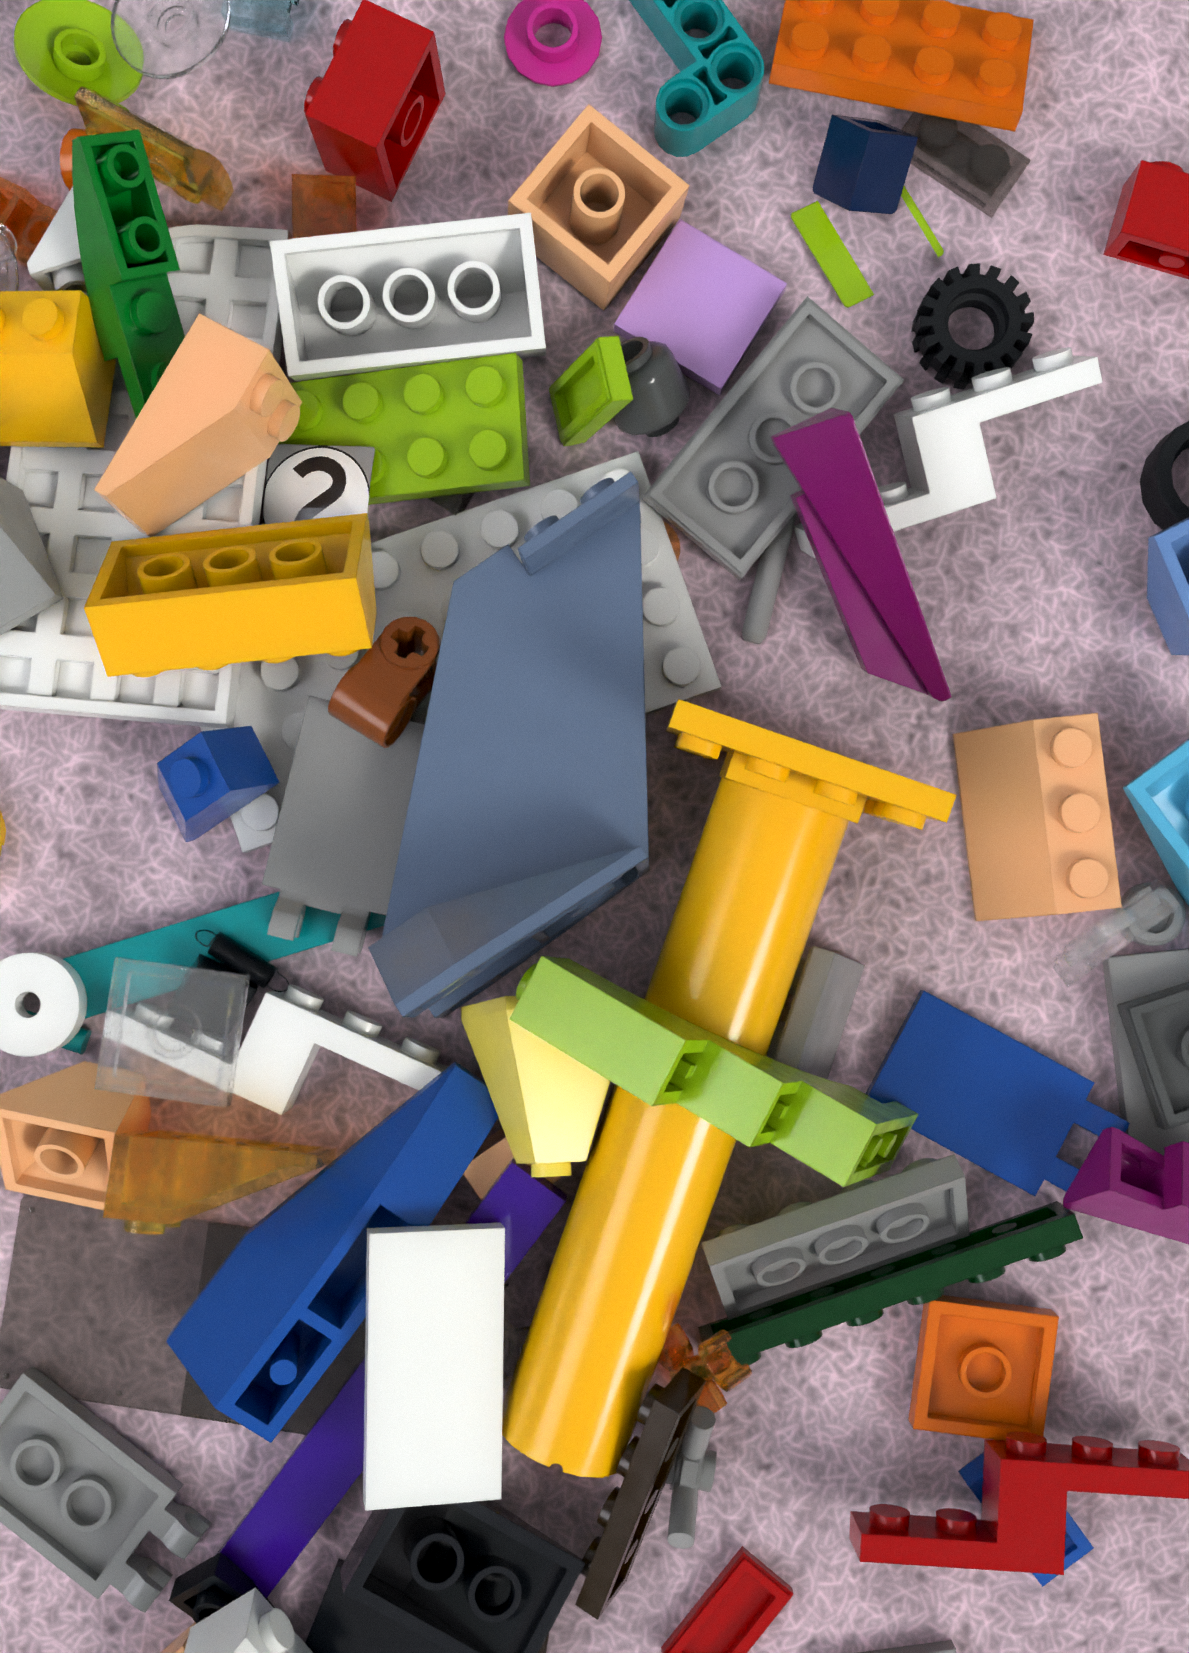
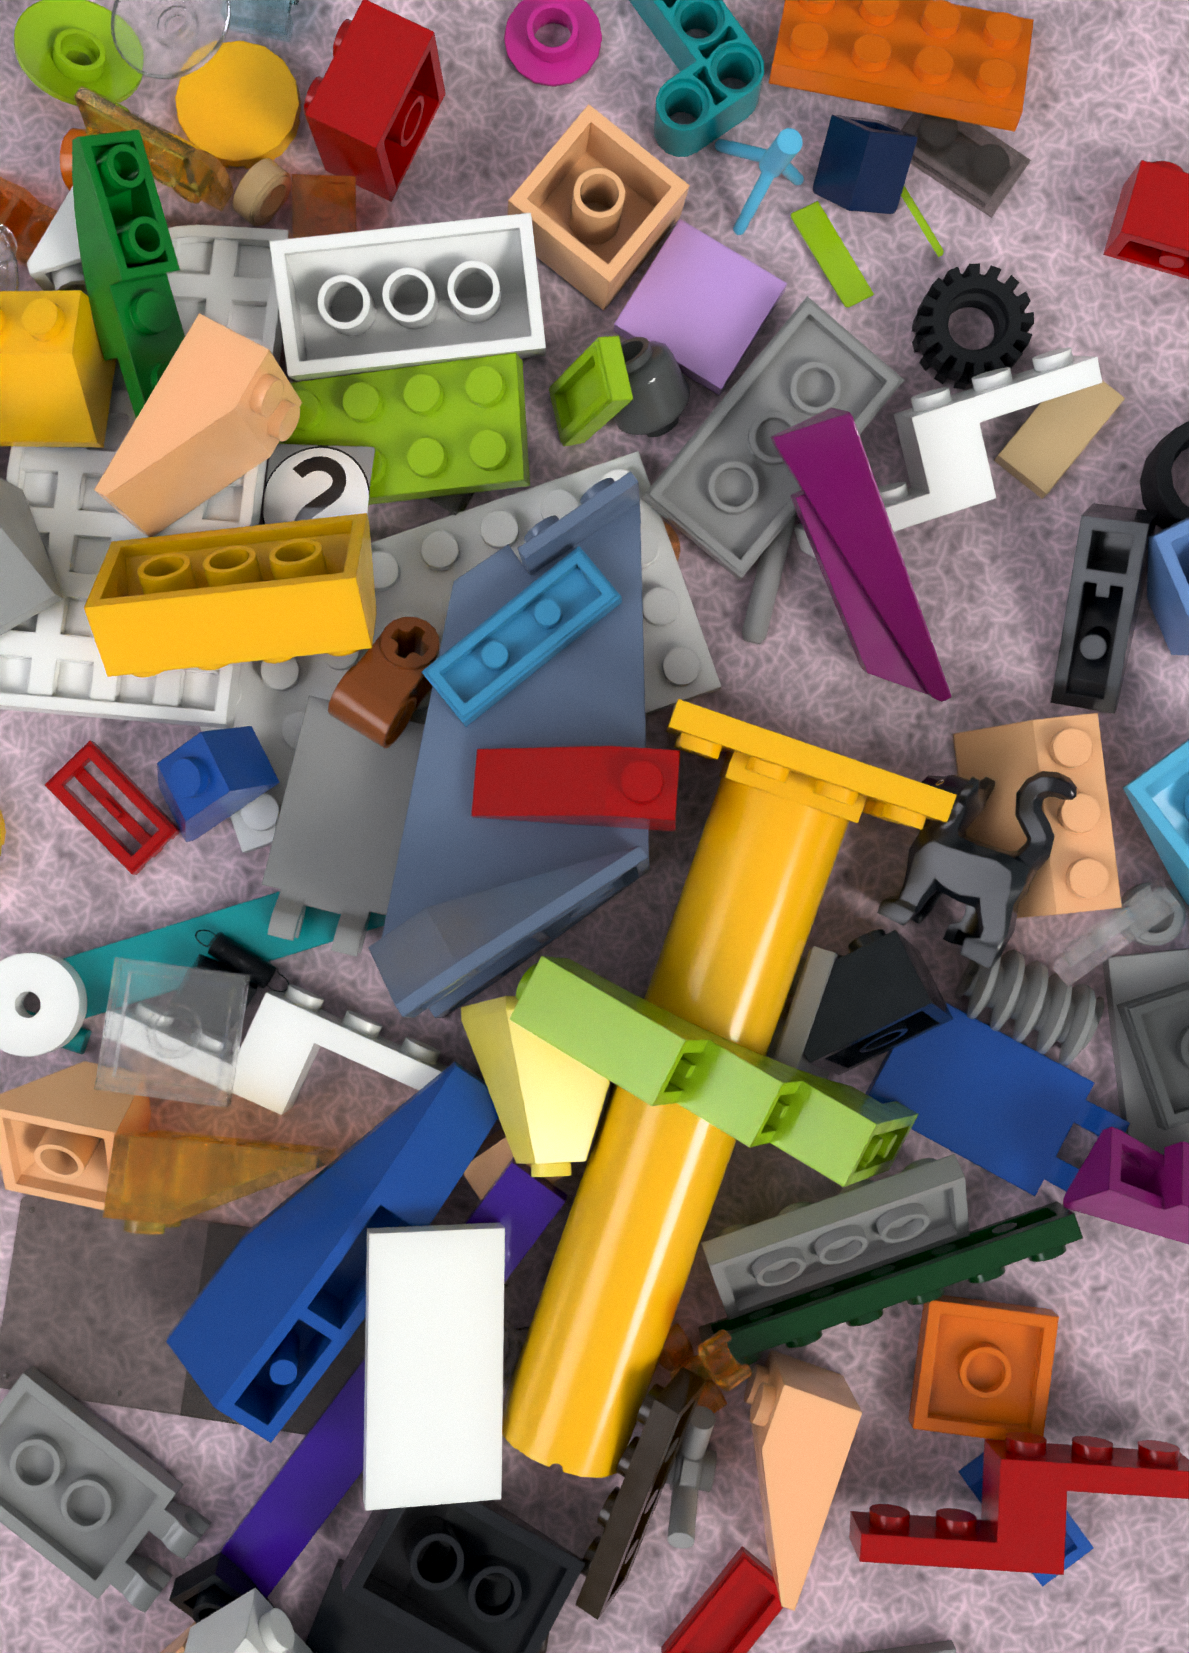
none -> red tile [45,741,180,875]
none -> yellow tile [175,40,301,169]
none -> tan tile [233,158,292,226]
none -> dark azure tile [422,546,622,727]
none -> red slope [471,746,680,831]
none -> medium azure plant [715,128,804,235]
none -> light nougat slope [744,1349,862,1611]
none -> black slope [804,929,953,1075]
none -> black animal [877,771,1077,969]
none -> light grey piece [955,949,1104,1066]
none -> tan tile [994,380,1125,499]
none -> black slope [1051,503,1158,714]

